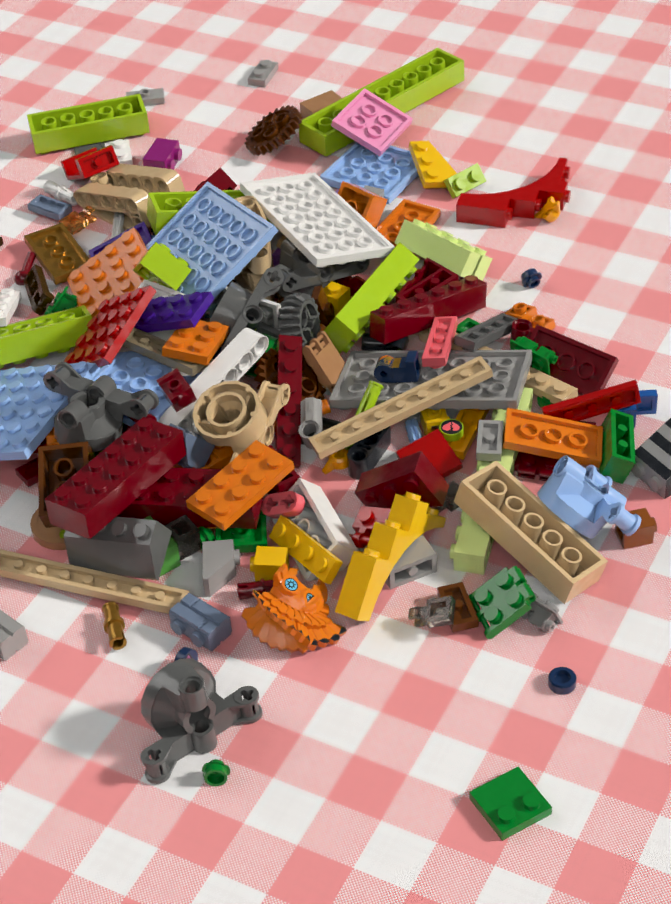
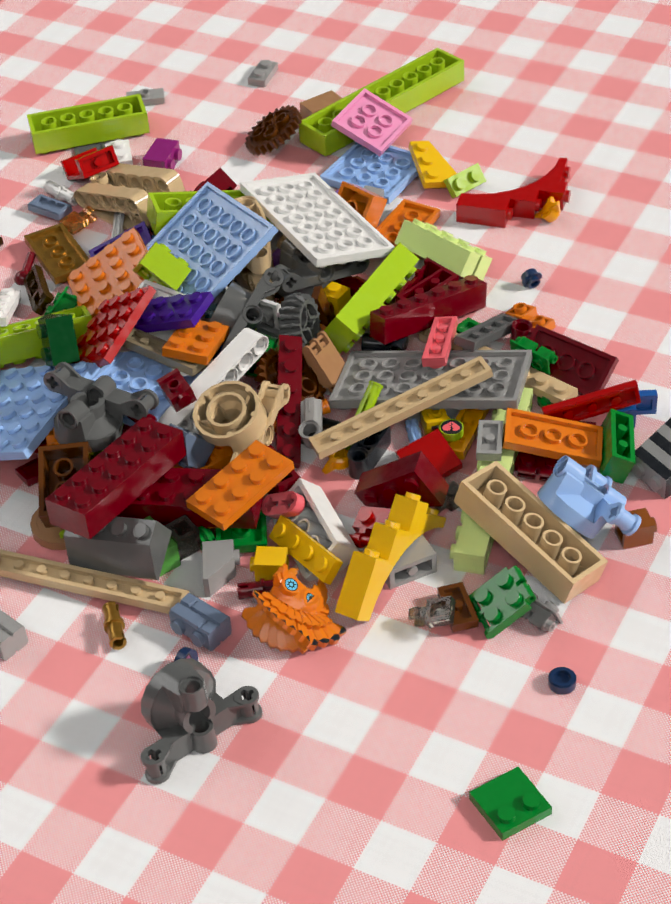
green plate [202,759,230,786] -> none
dark blue leg [374,351,421,383] -> none
none -> dark green slope [36,314,80,366]

